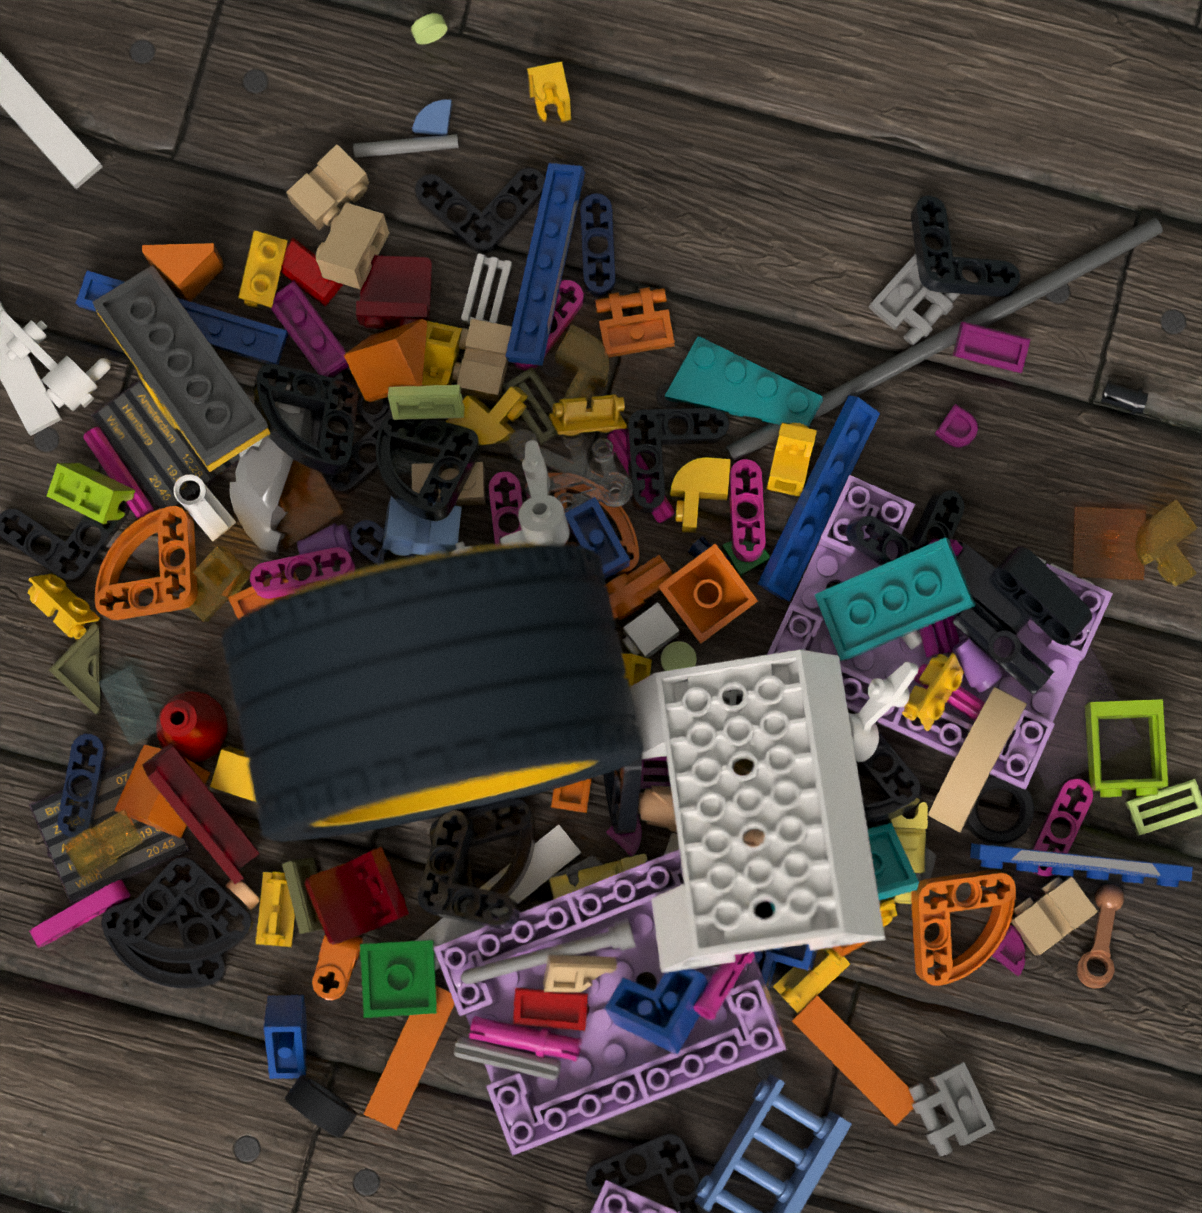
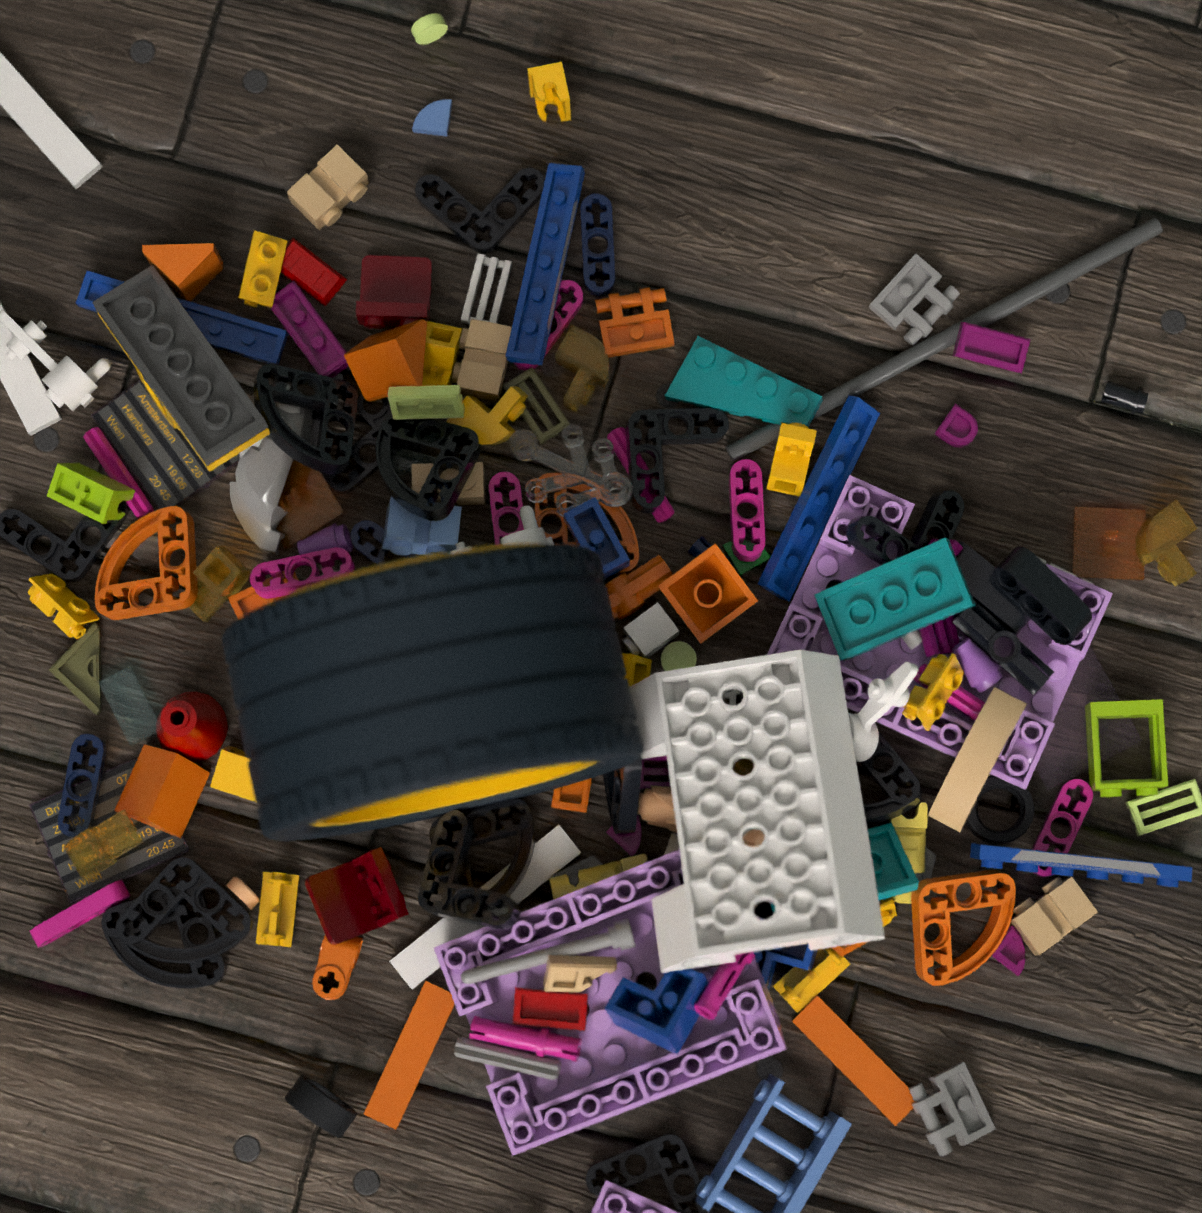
dark red fence [142,742,260,885] -> none
white piece [174,474,237,542] -> none
blue slope [264,995,307,1079] -> none
olive tile [282,857,323,934] -> none
tan brick [316,203,389,290] -> none
light grey bar [353,134,459,158] -> none
green plate [360,940,438,1018] -> none
white piece [518,440,569,545] -> none
yellow hinge [549,394,627,436] -> none
yellow brick [670,458,731,533] -> none
black beam [911,195,1020,297] -> none
nougat piece [1077,884,1124,989] -> none

